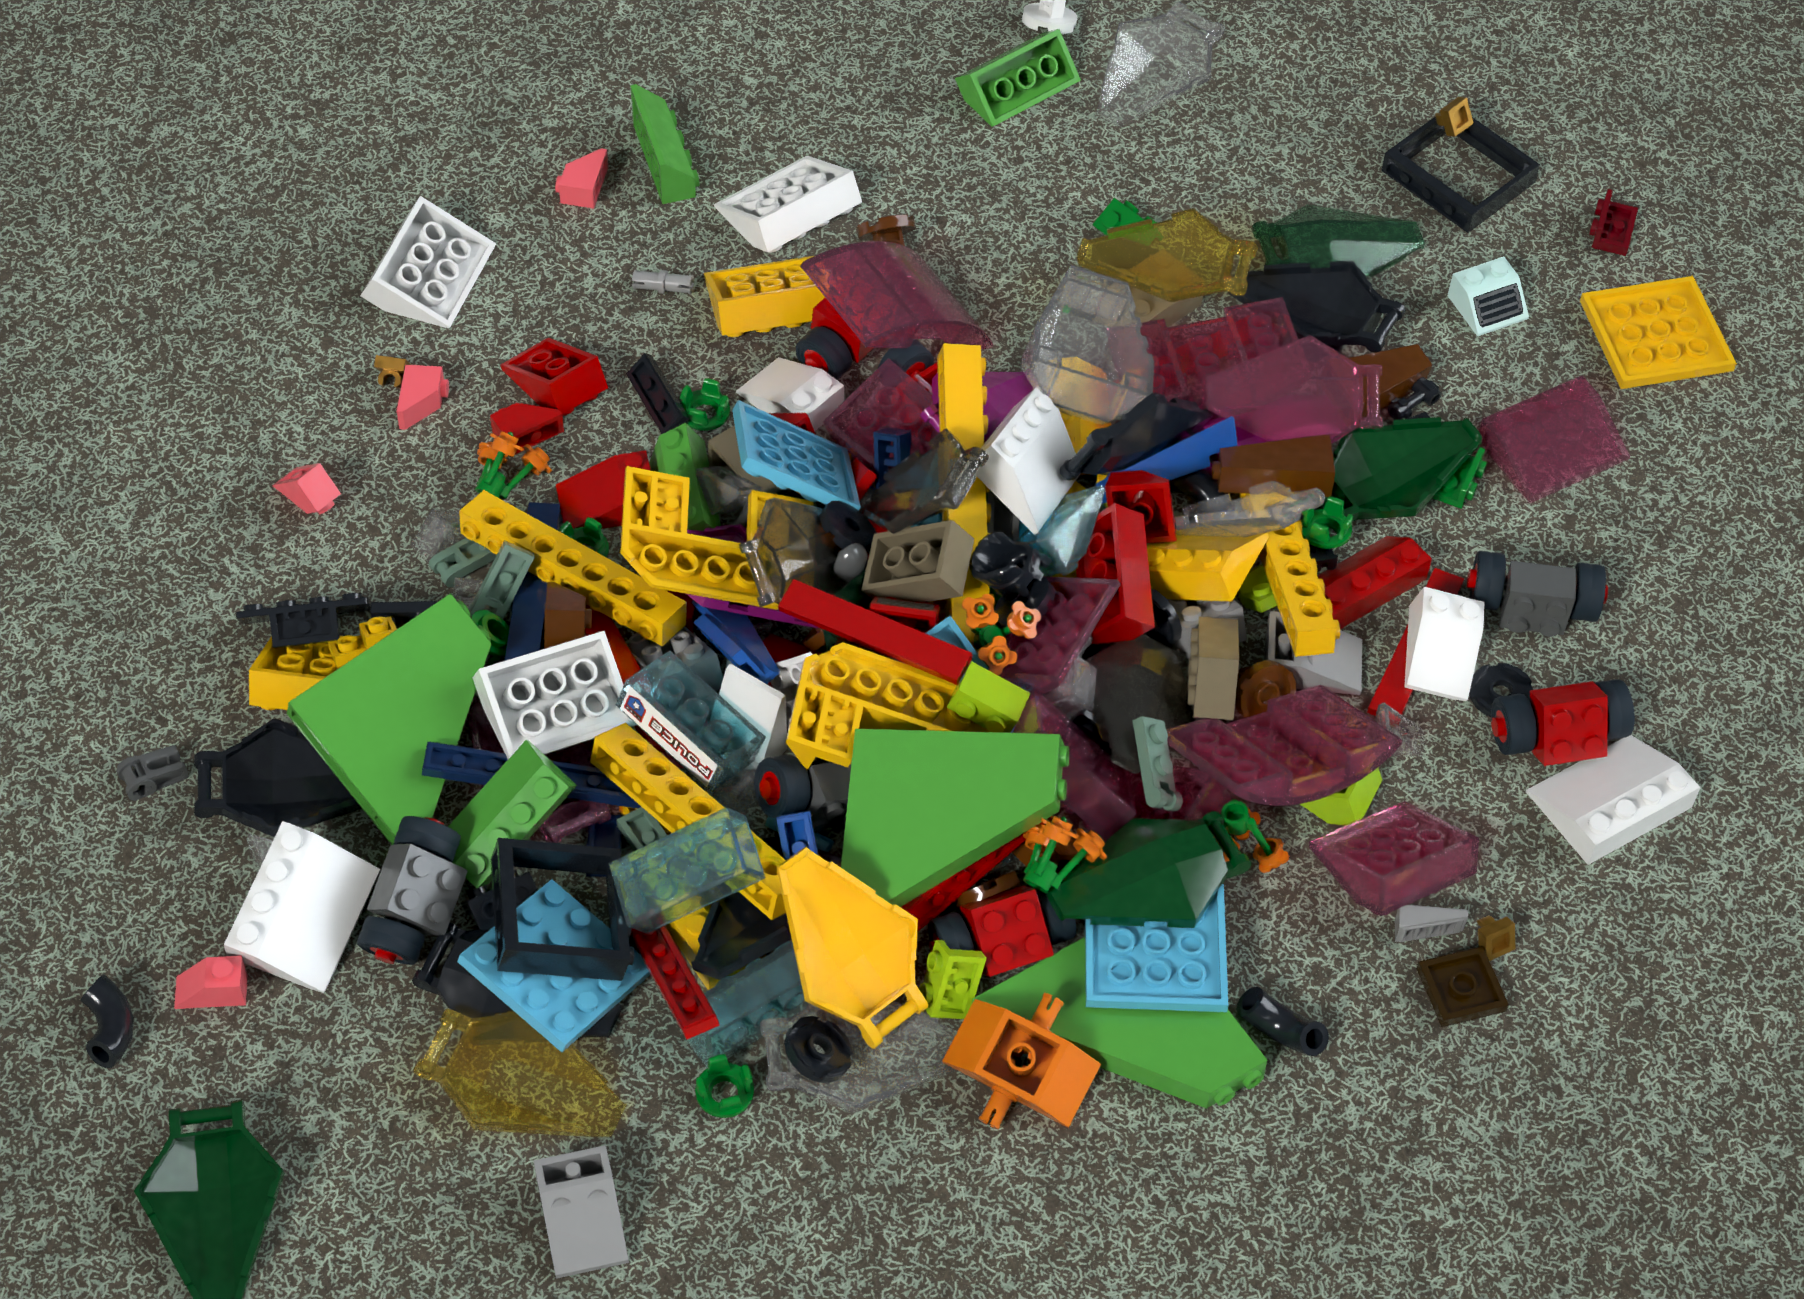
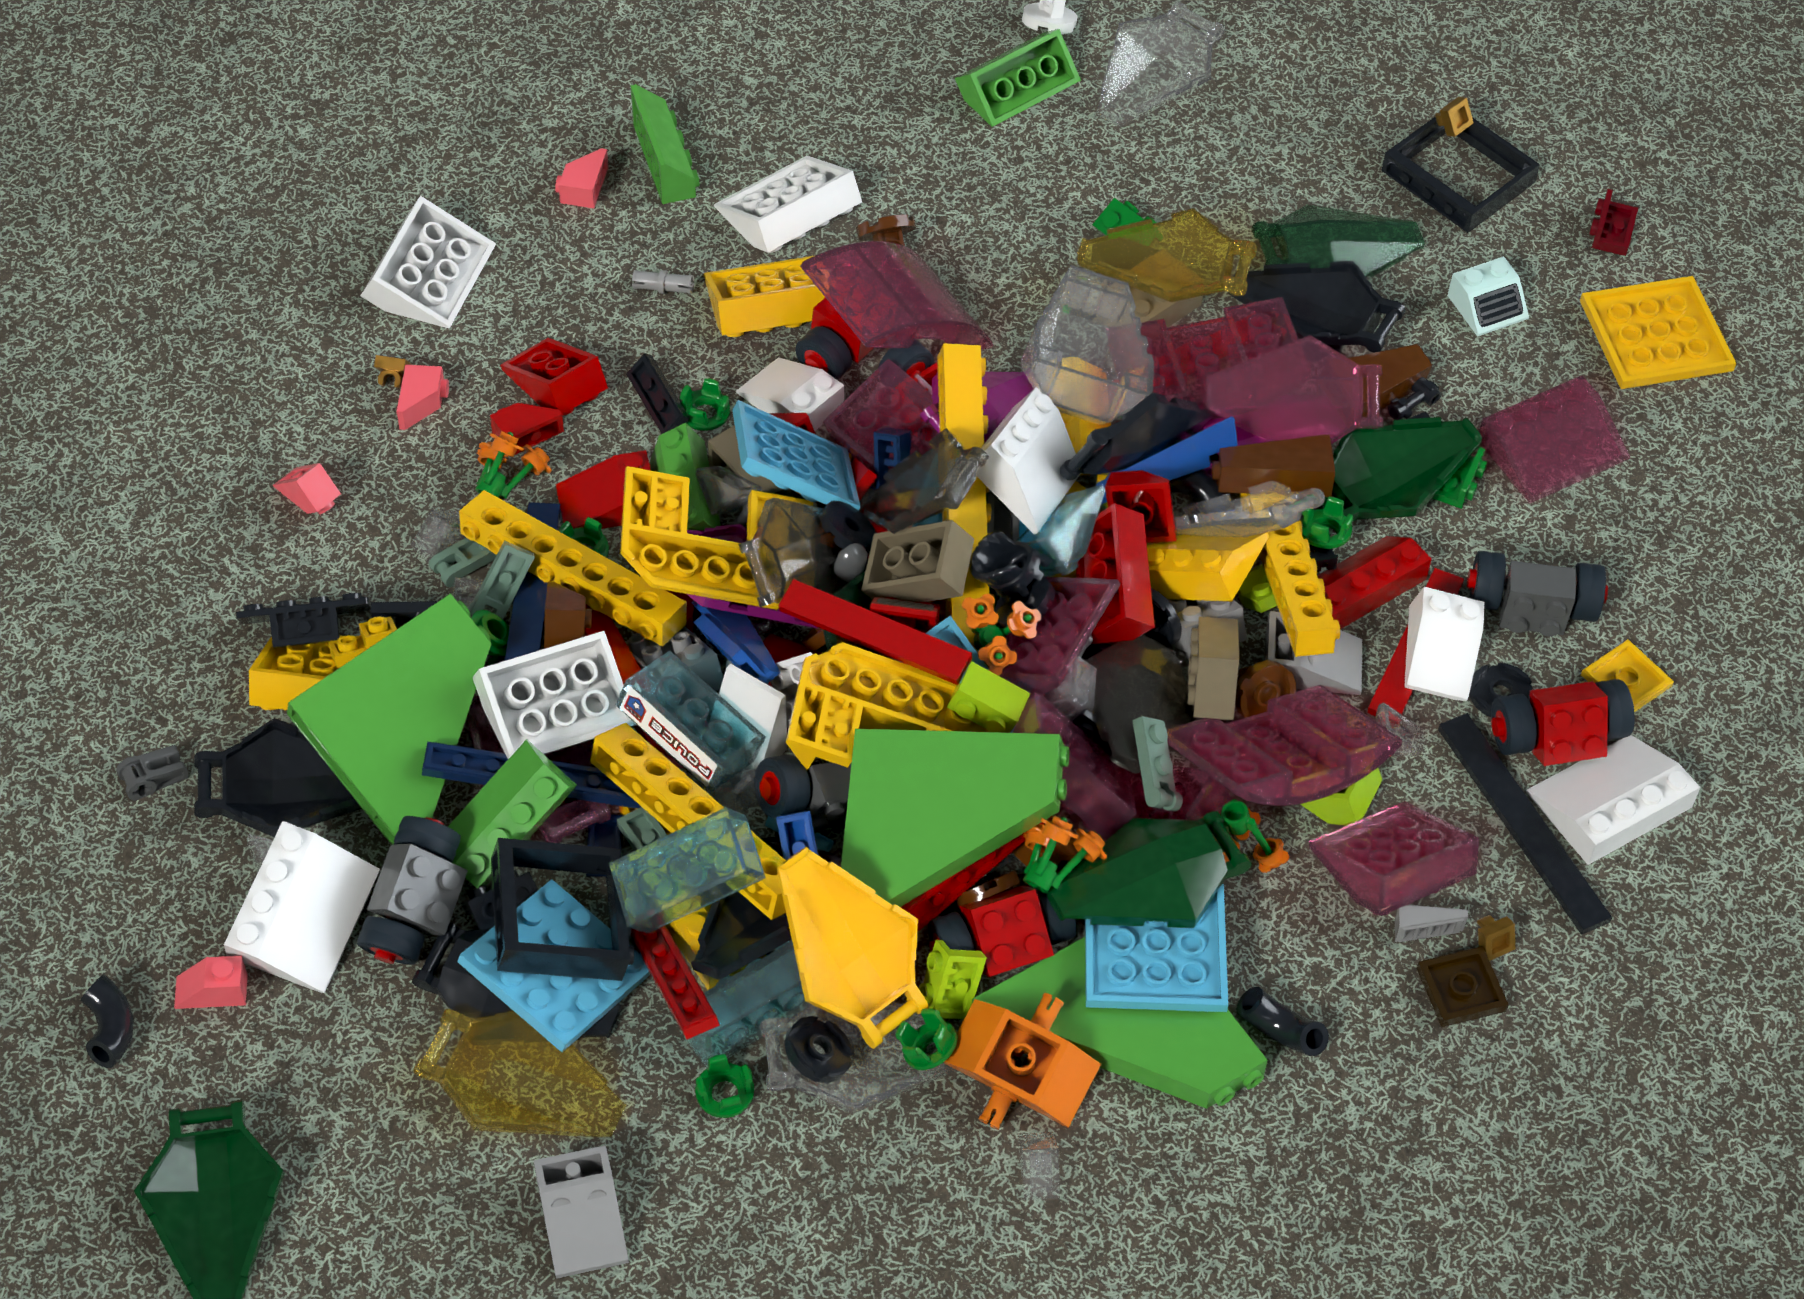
none -> green piece [895,1008,958,1070]
none -> clear slope [1017,1132,1060,1201]
none -> black tile [1438,713,1612,935]
none -> yellow tile [1581,640,1674,712]

